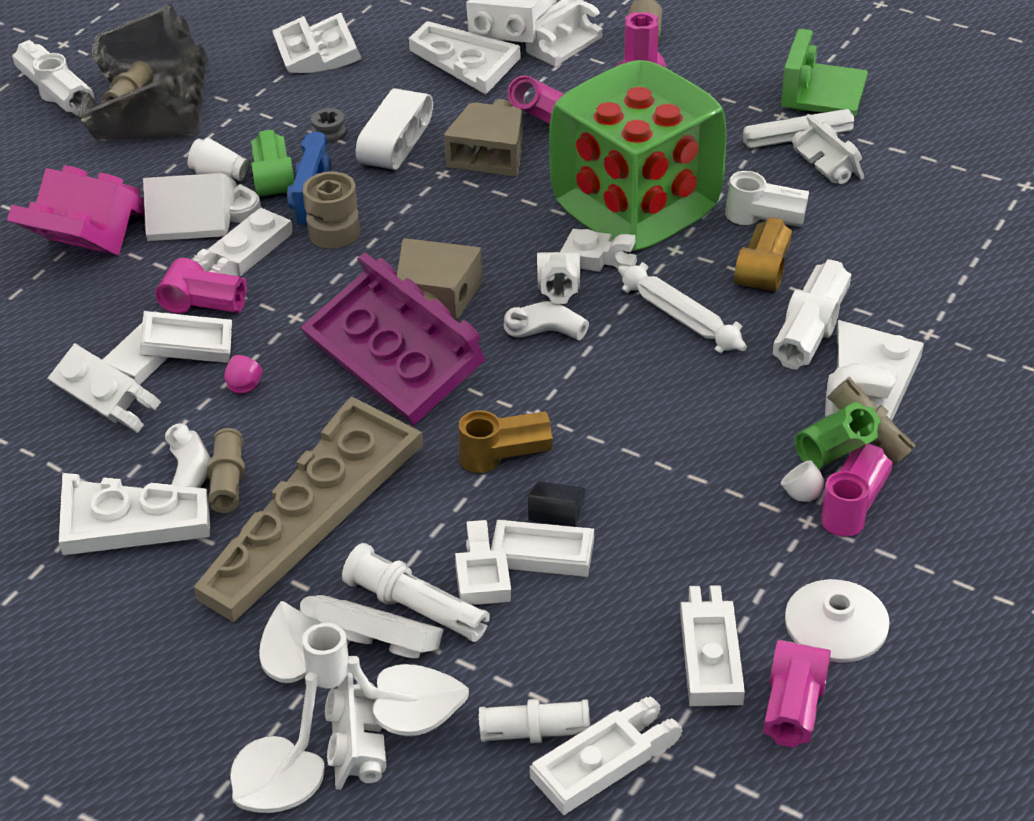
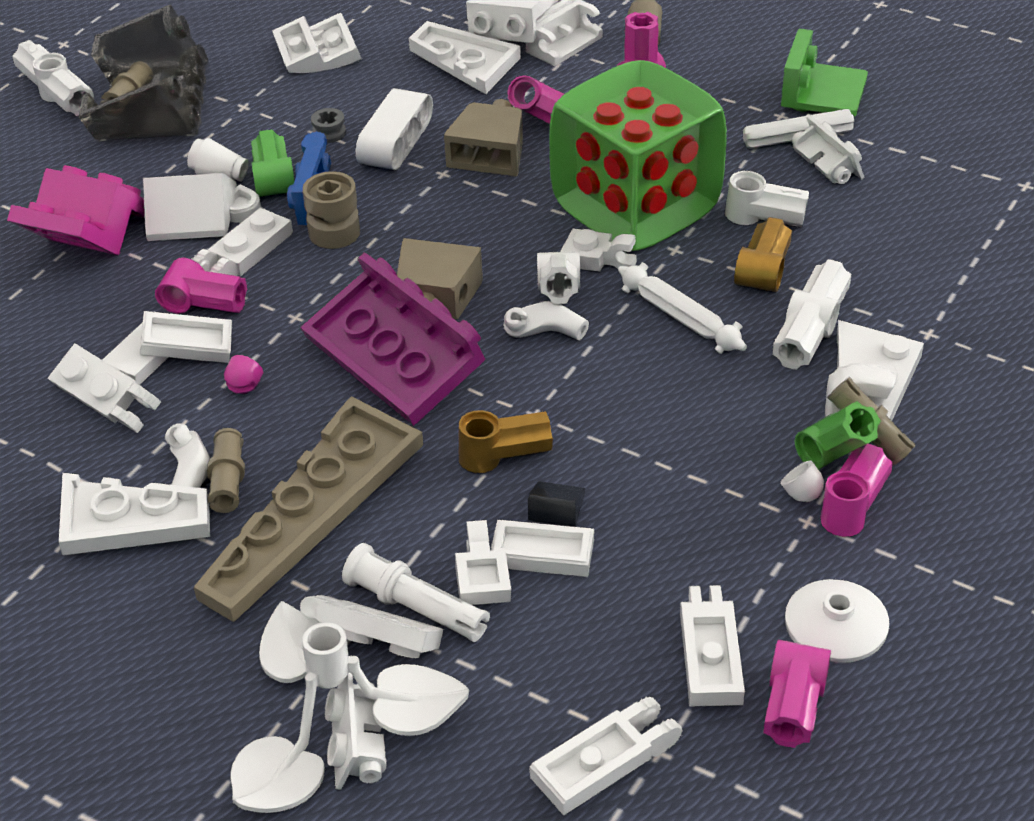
white pin [479,699,590,743] -> none

